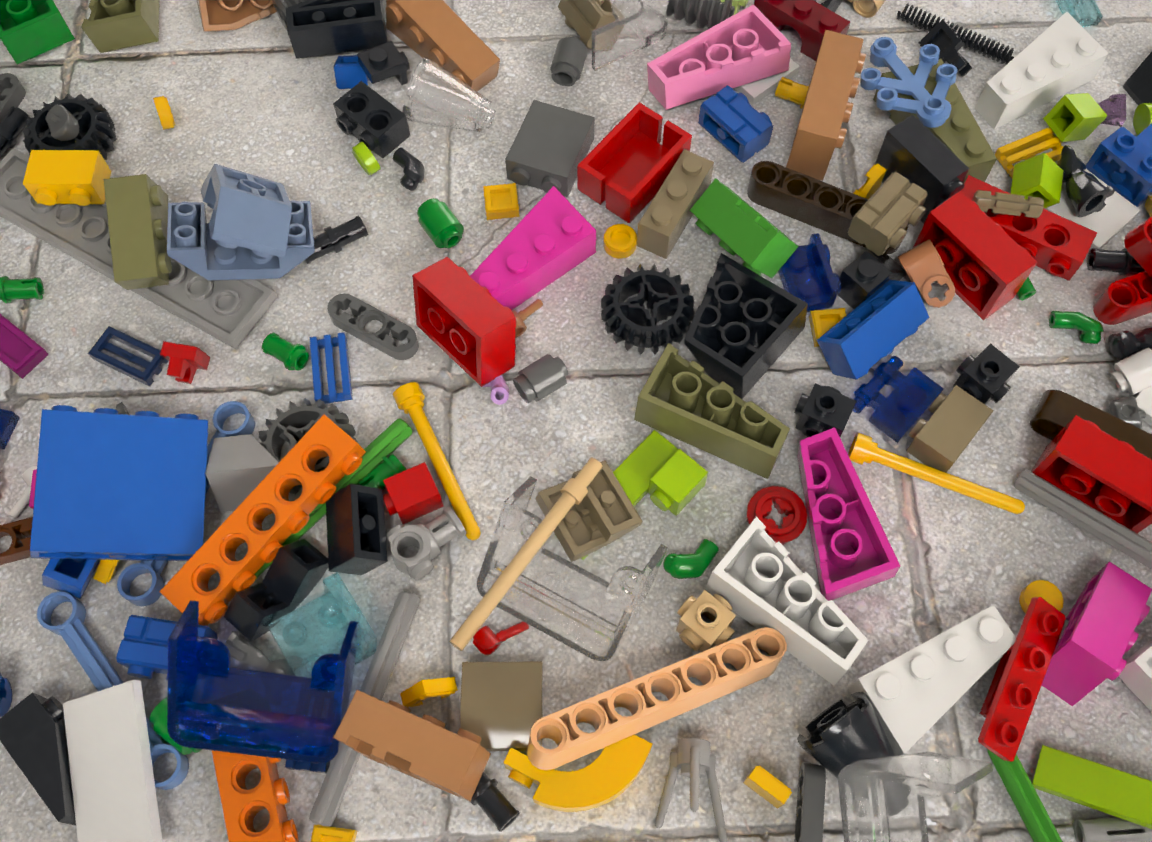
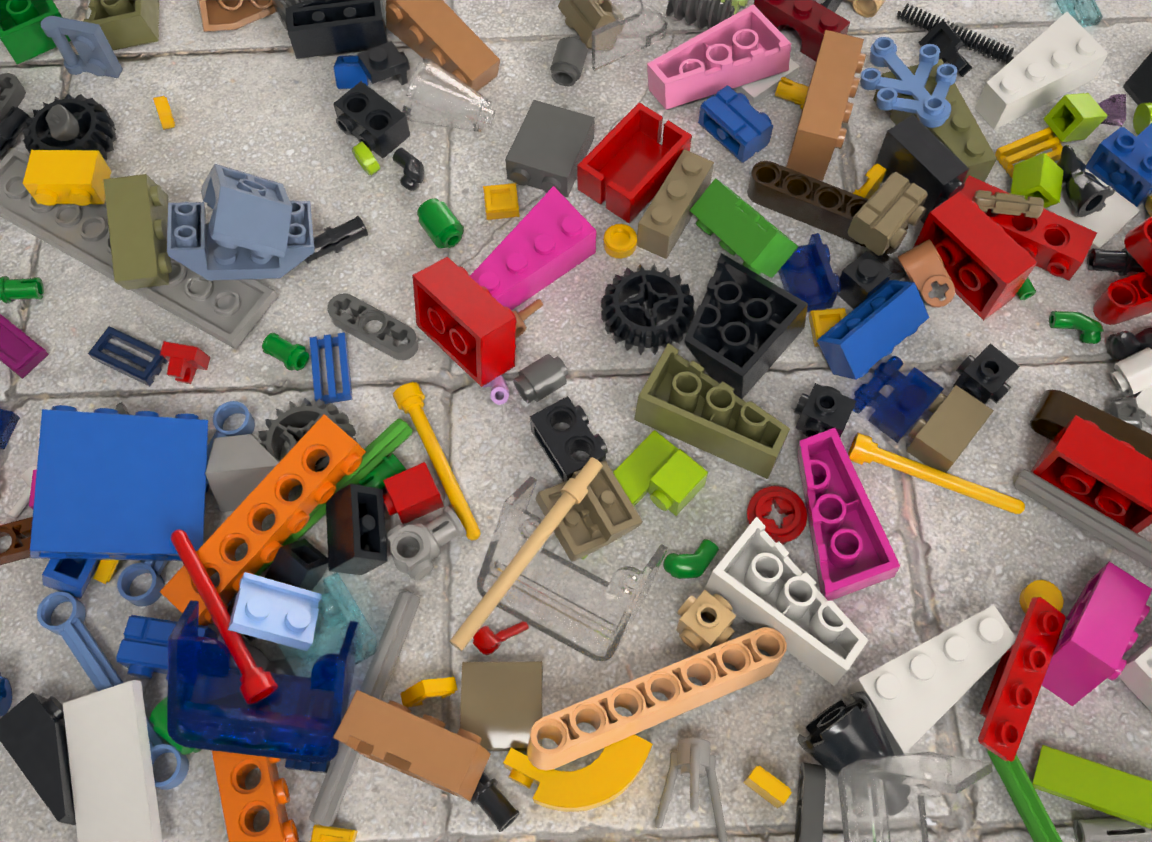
none -> sand blue plate [40,16,123,78]
none -> red piece [171,529,278,704]
none -> light blue plate [228,572,322,651]
none -> black brick [530,396,608,482]

